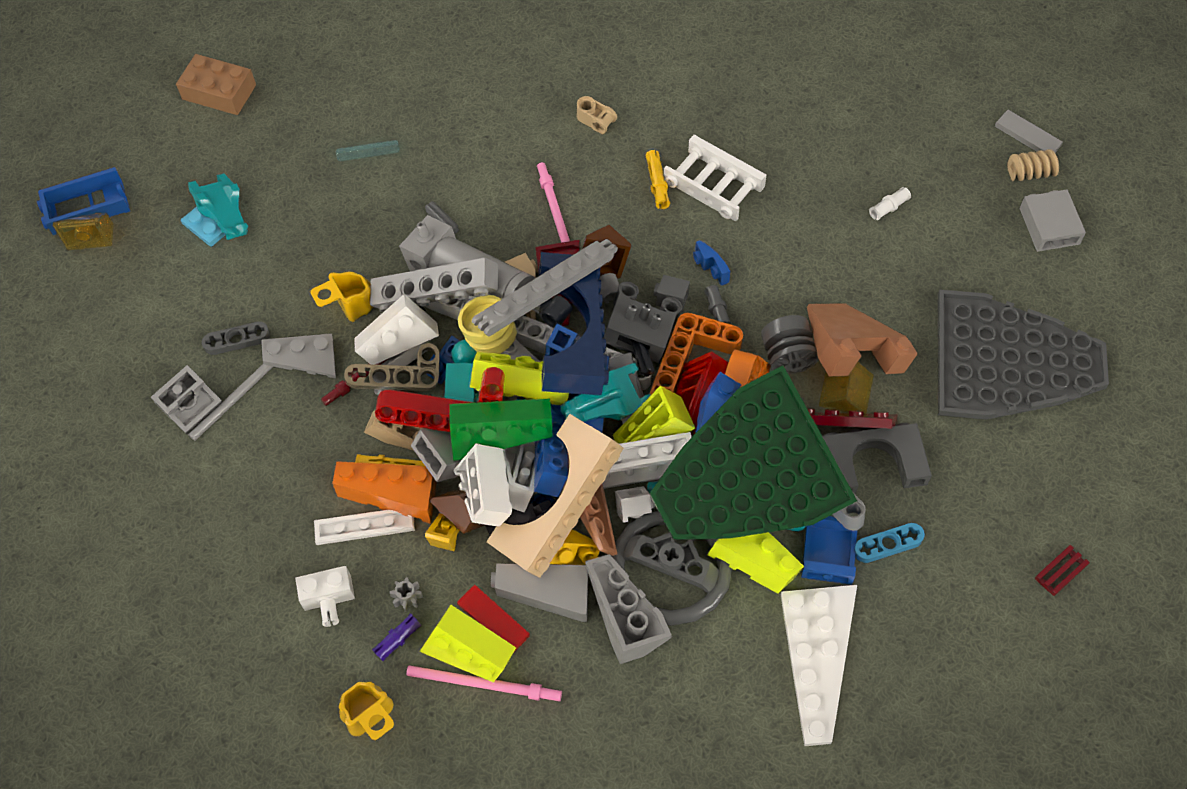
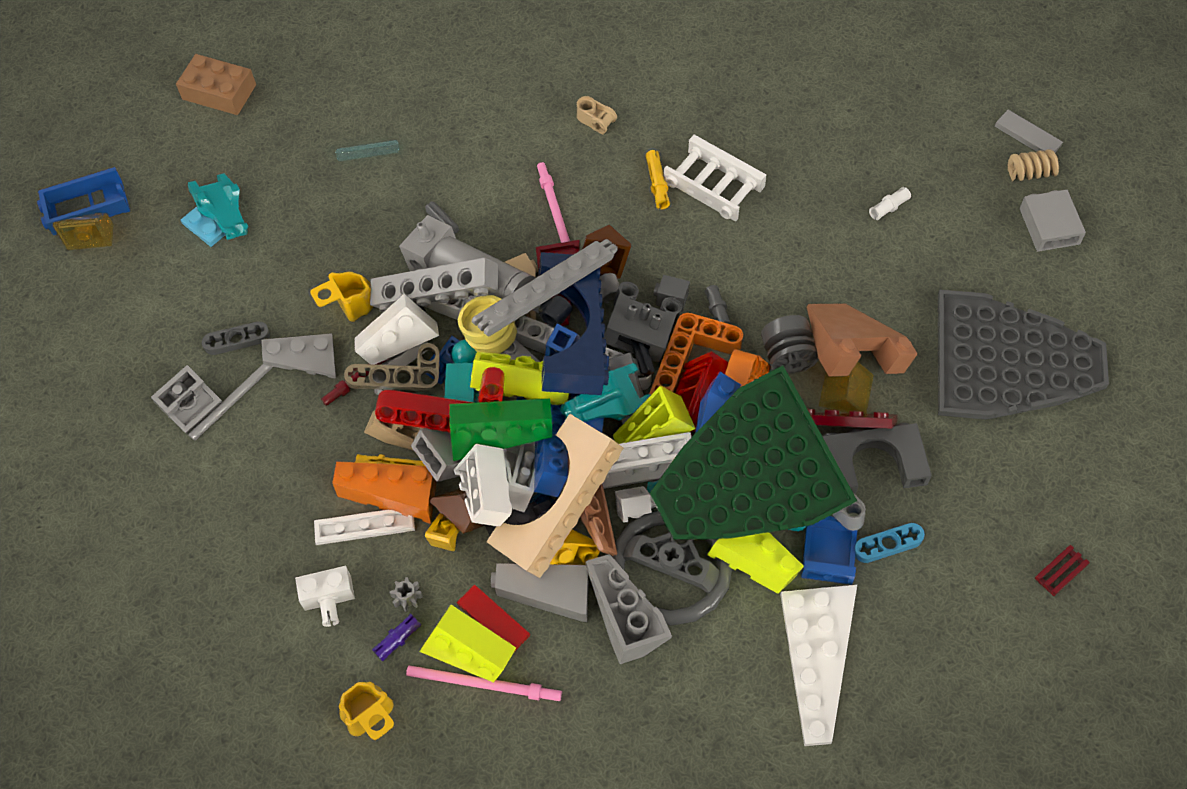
blue slope [693,241,730,285] -> none

